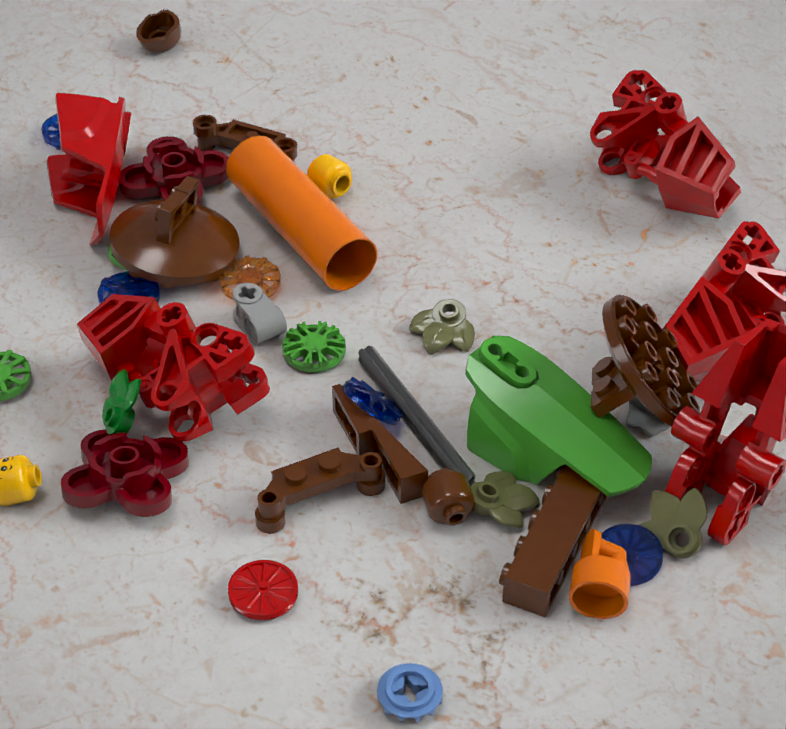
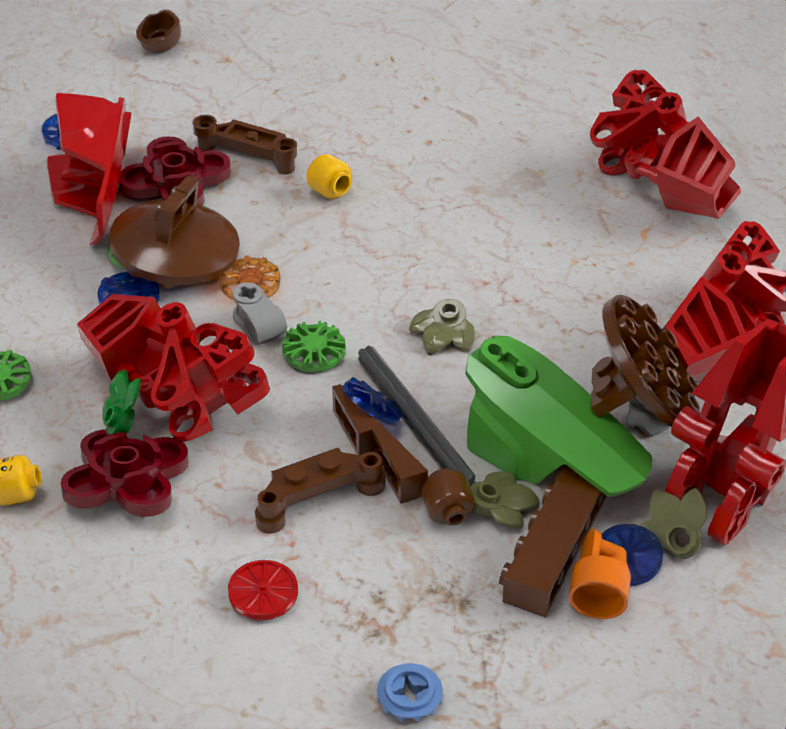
orange piece [226,136,378,291] -> none

